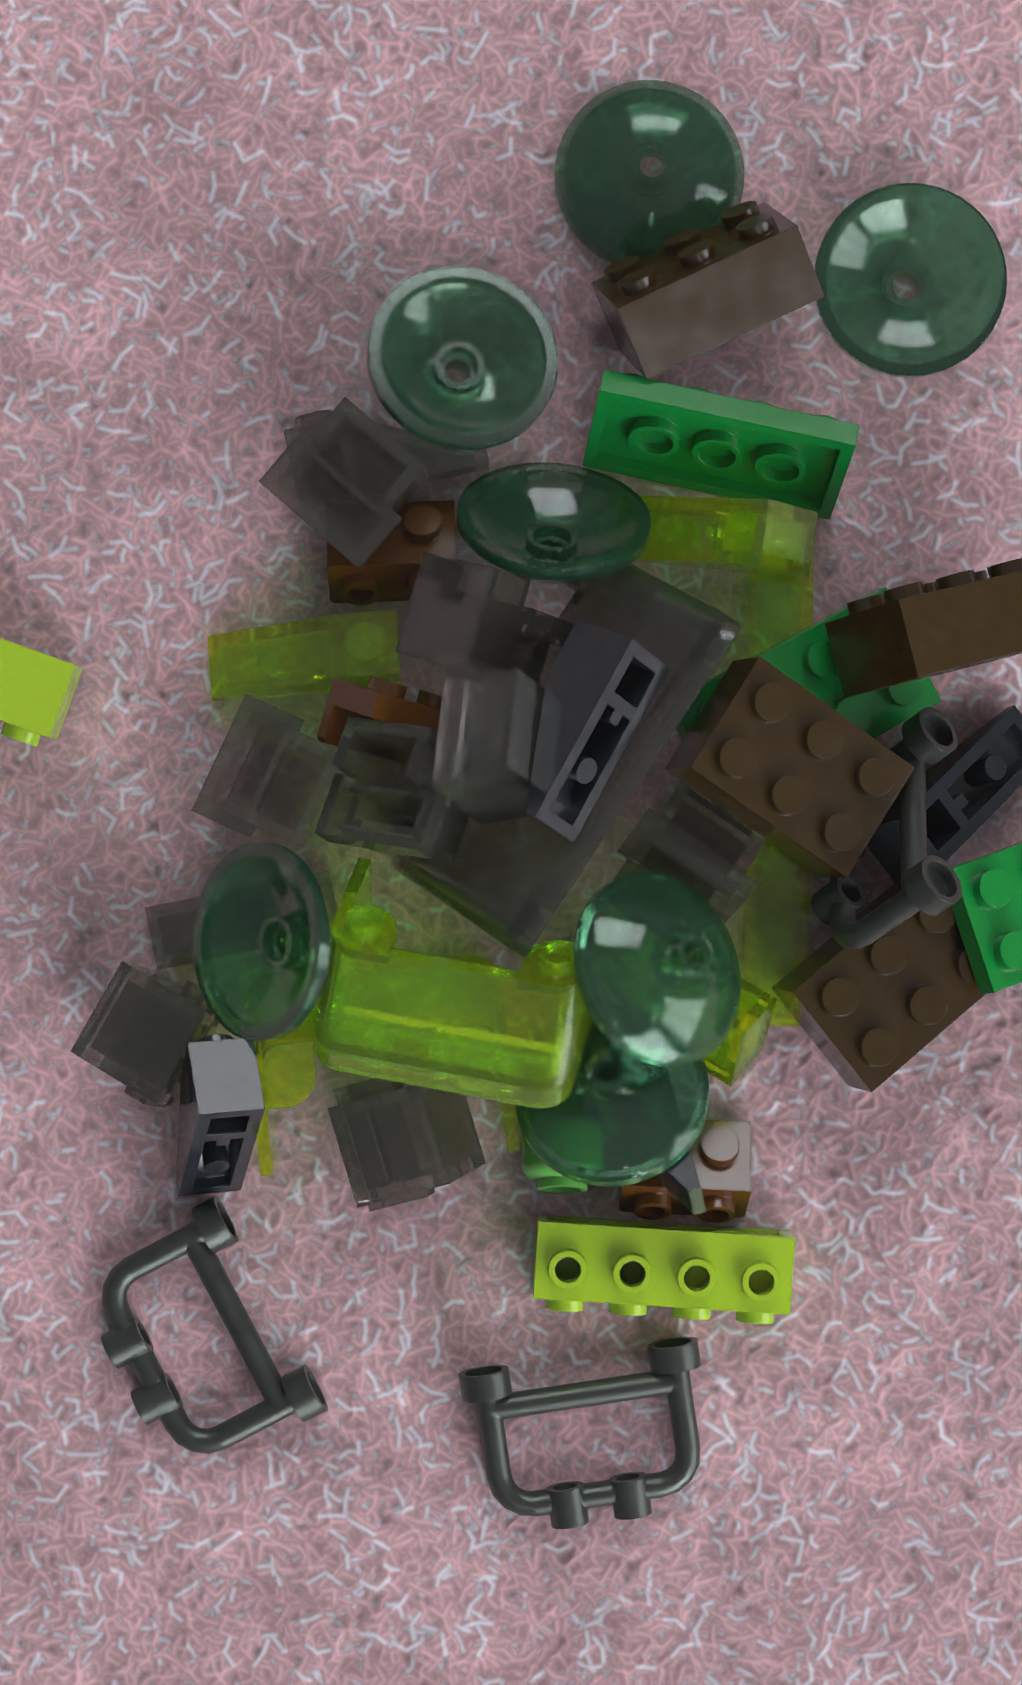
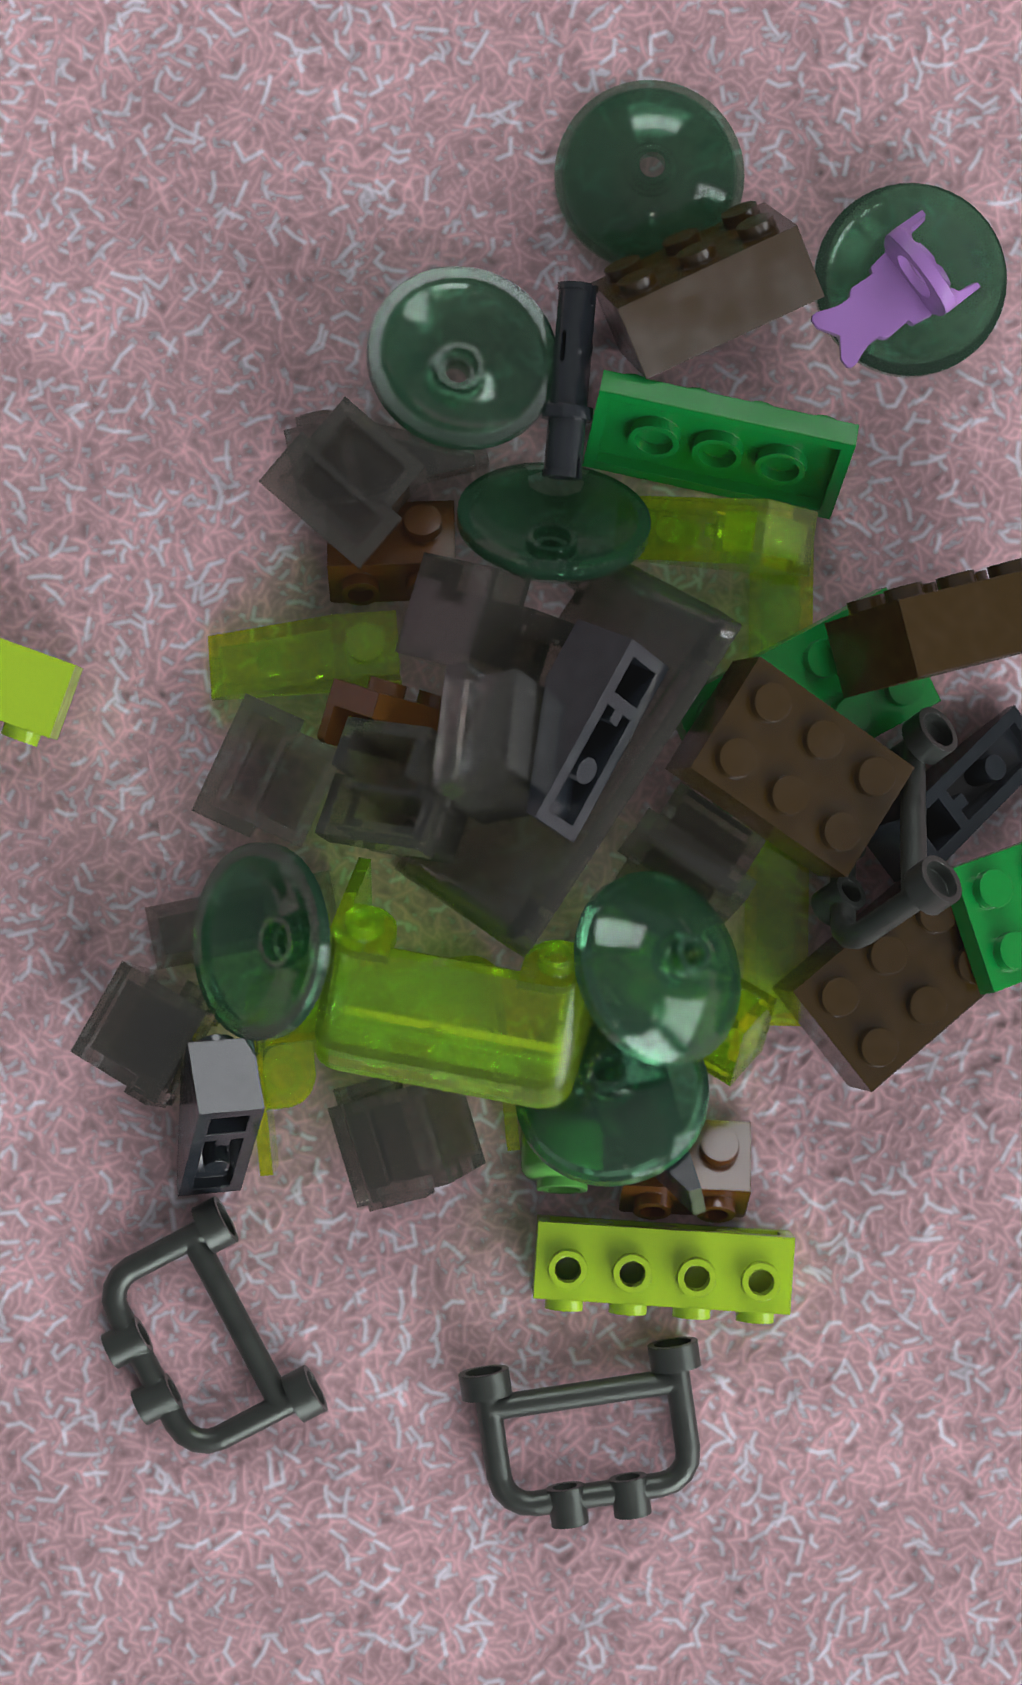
none -> black pin [542,281,599,481]
none -> medium lavender hair [811,210,981,368]

